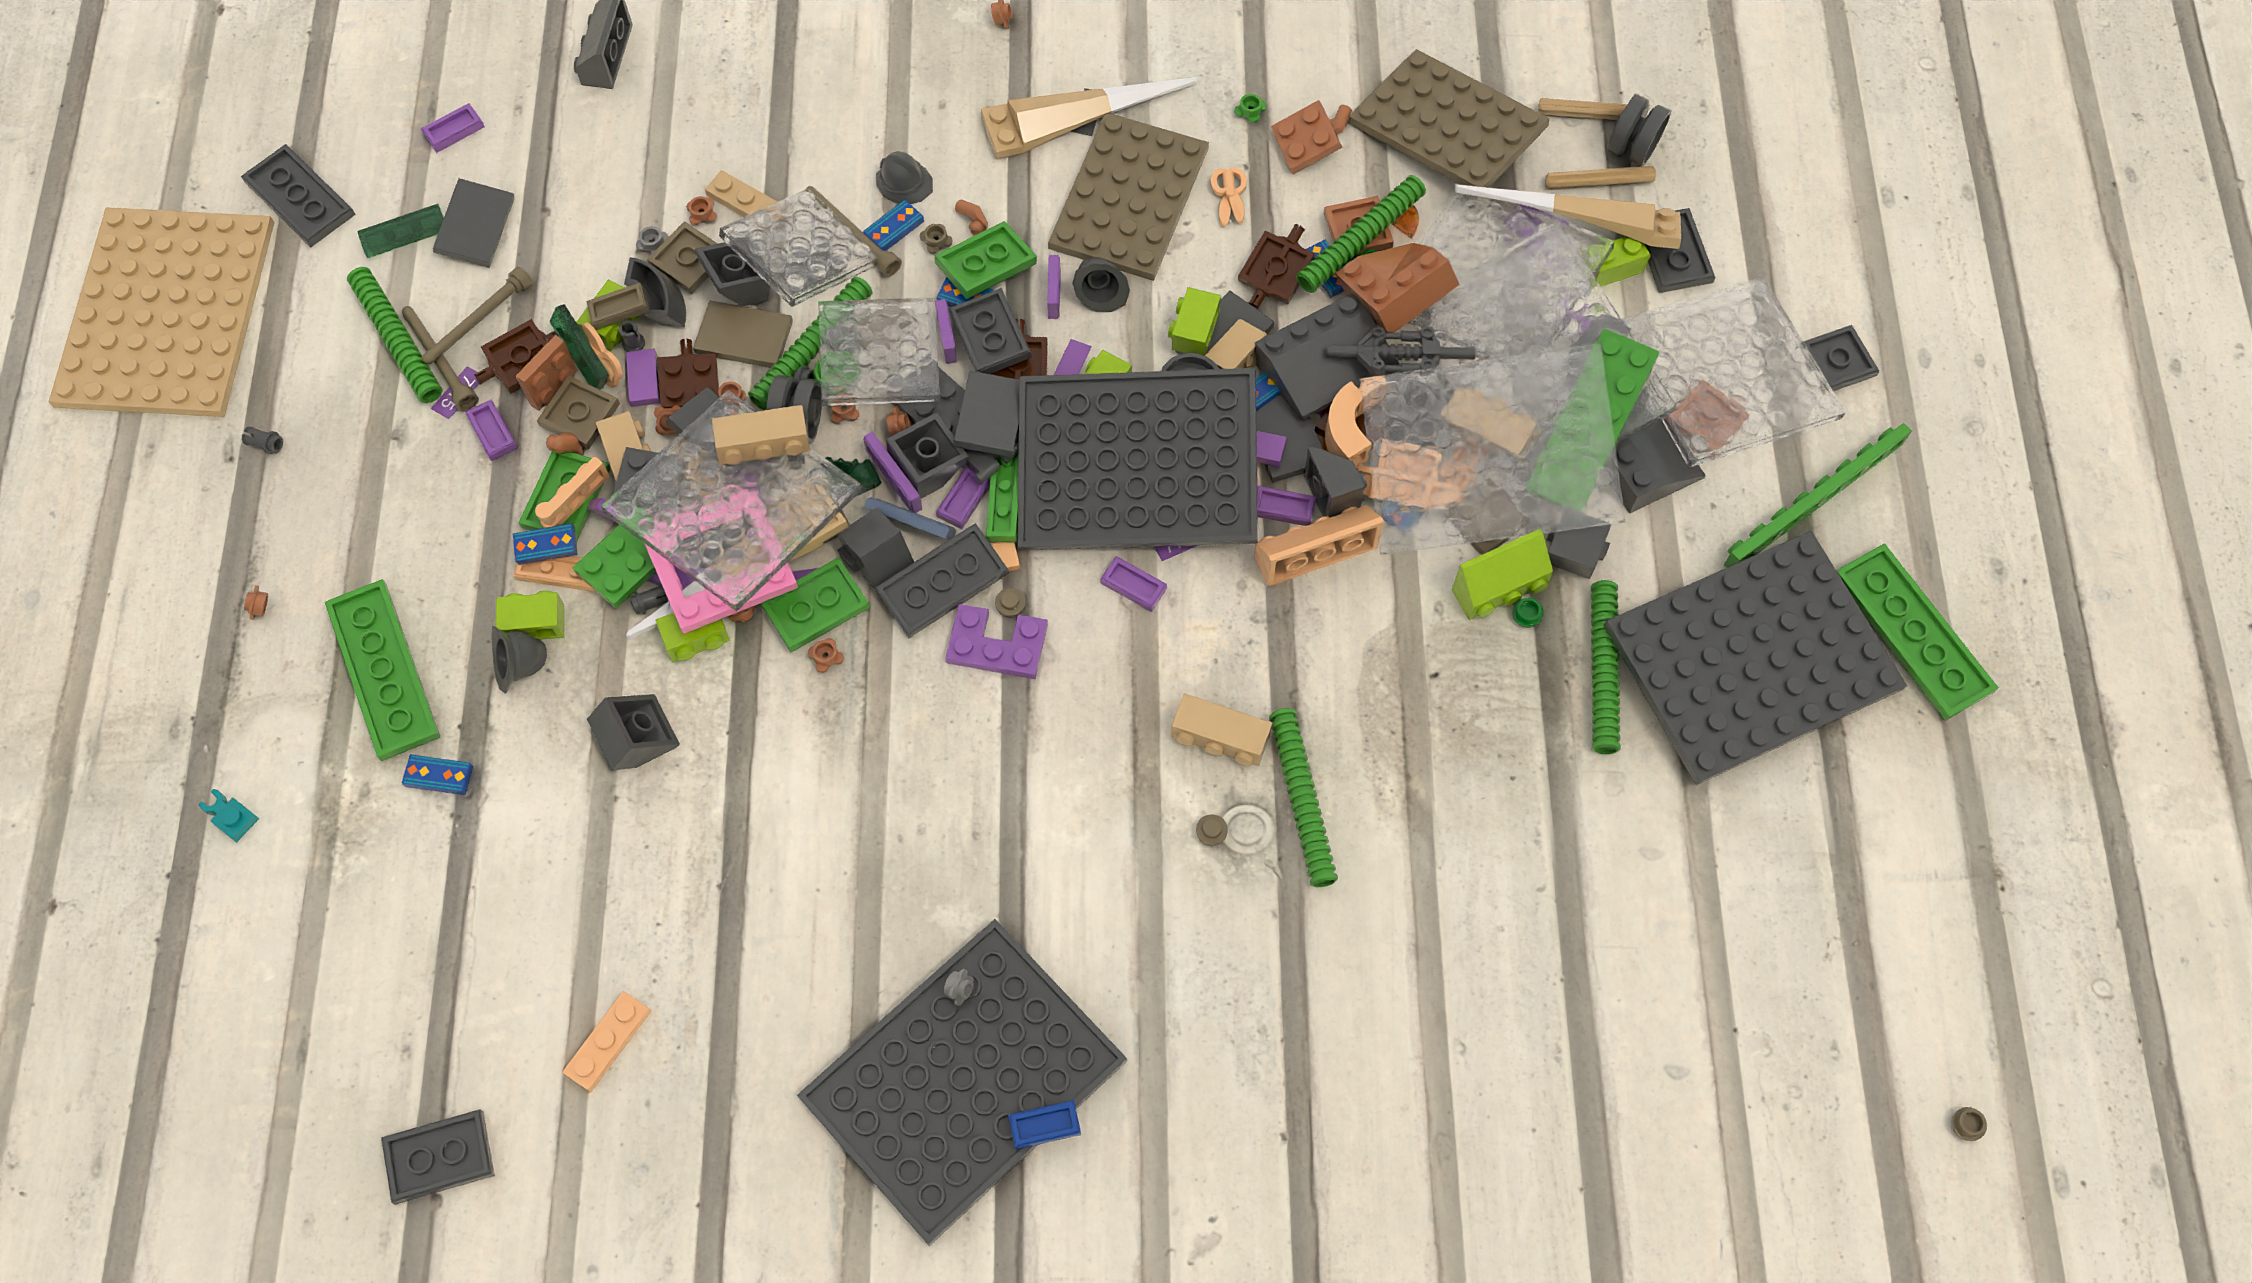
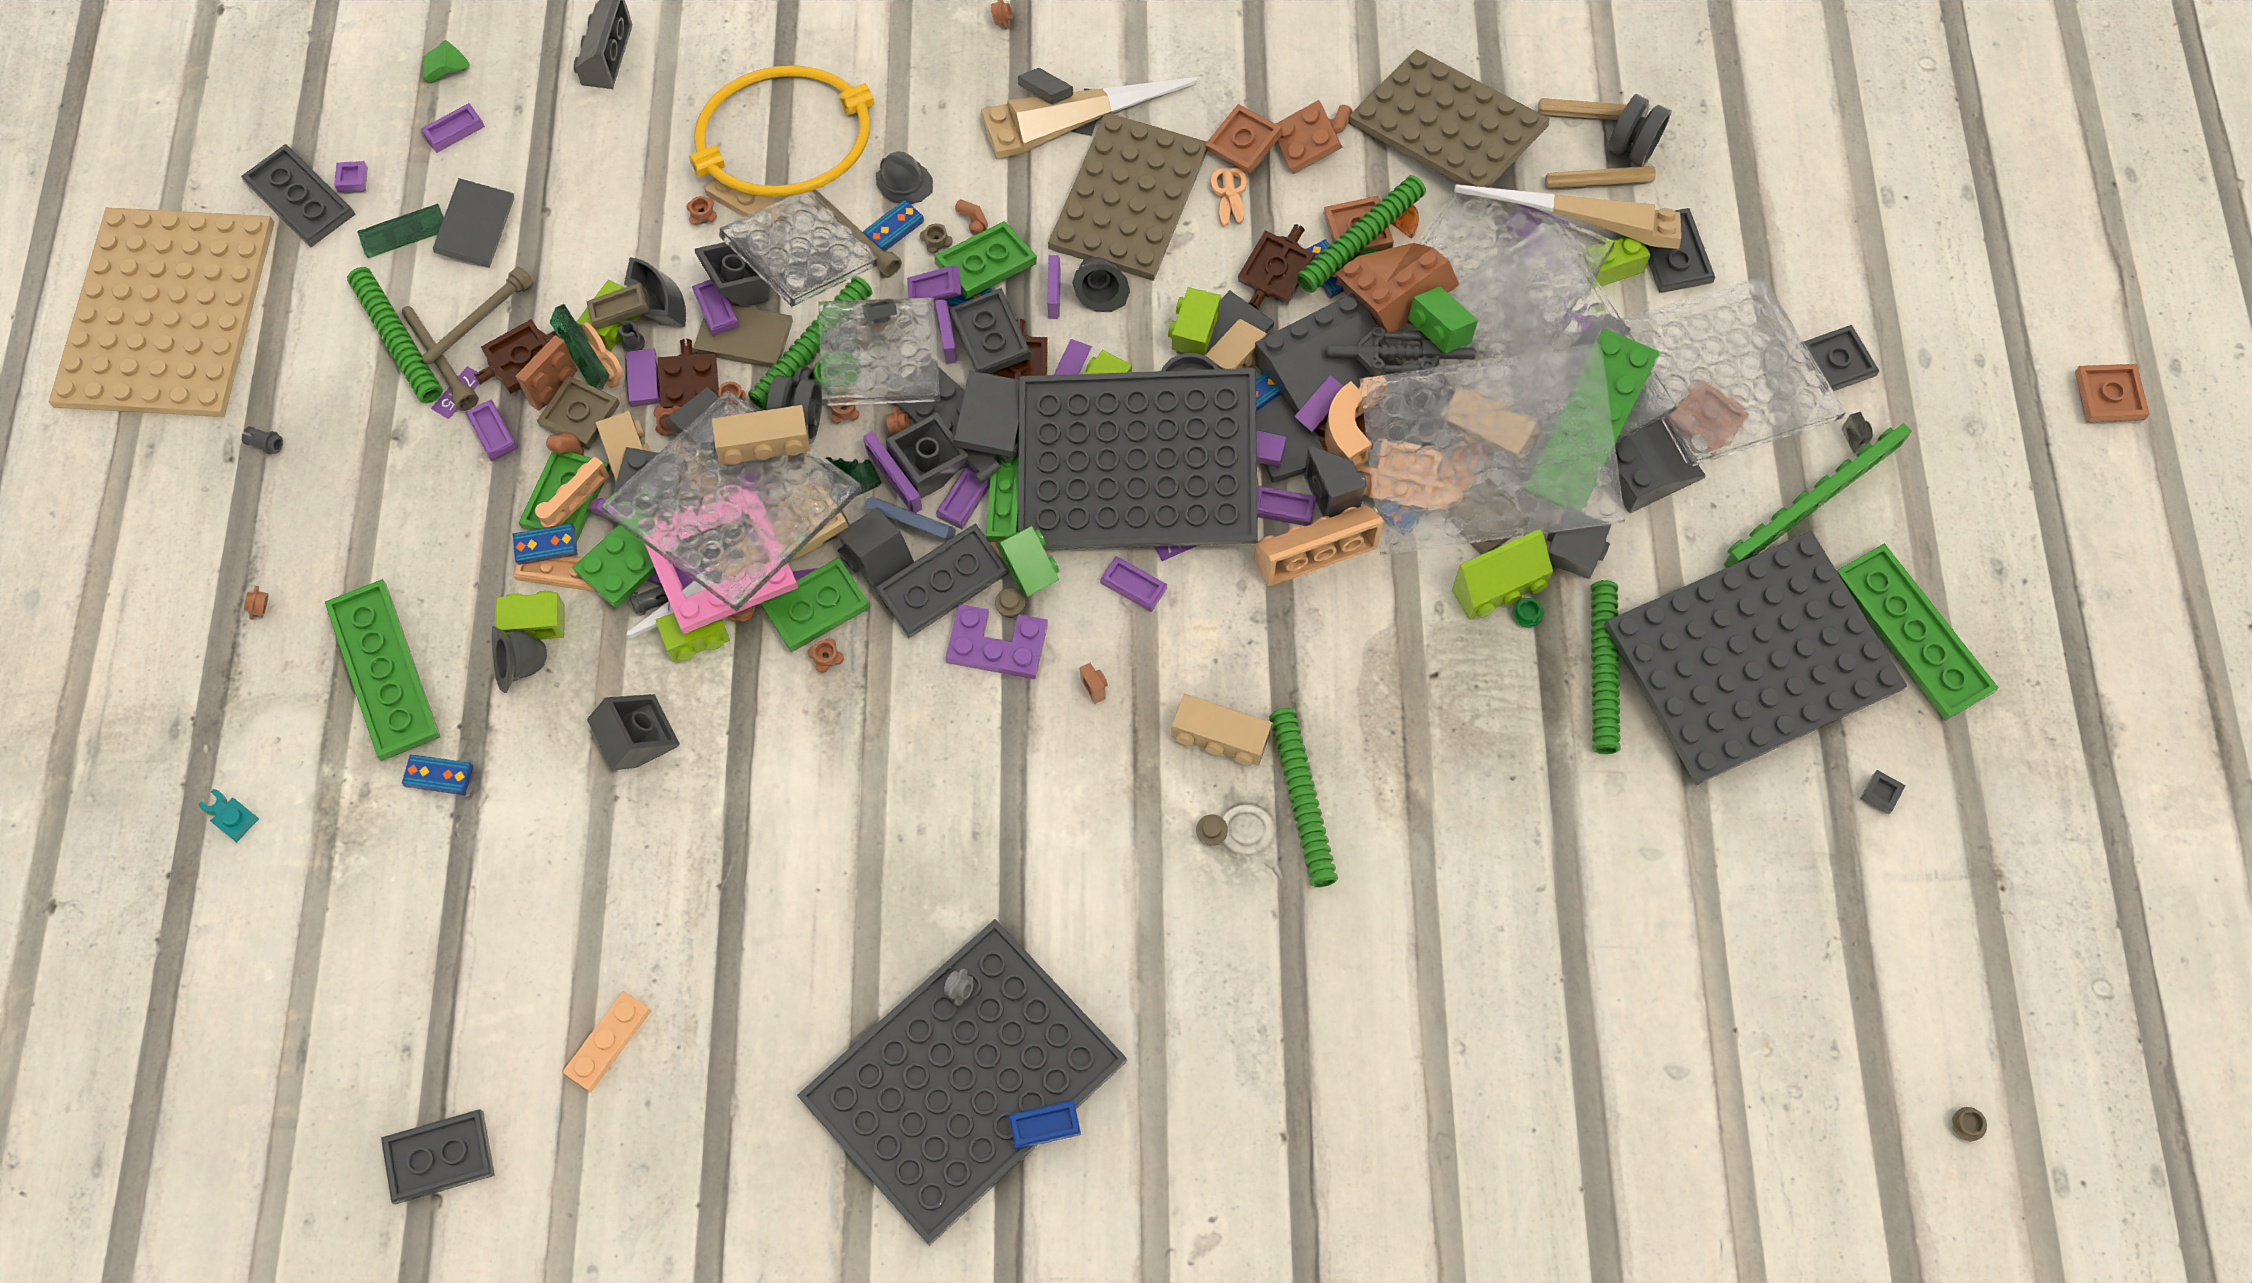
light grey plate [636,226,669,254] -> none
dark tan plate [647,221,718,294] -> none
bright green plate [1234,94,1267,123] -> none
none -> medium lavender plate [334,161,368,192]
none -> bright green tile [423,40,470,83]
none -> yellow piece [689,65,874,197]
none -> medium lavender tile [692,279,739,336]
none -> dark grey plate [862,298,897,323]
none -> medium lavender tile [907,265,961,307]
none -> bright green brick [995,526,1060,597]
none -> dark grey tile [1018,68,1073,104]
none -> nougat plate [1080,662,1108,704]
none -> nougat plate [1205,104,1283,174]
none -> medium lavender sticker [1294,375,1344,432]
none -> bright green brick [1408,286,1478,354]
none -> clear smoke plate [1841,411,1873,453]
none -> dark grey plate [1860,770,1906,815]
none -> nougat plate [2075,364,2150,422]

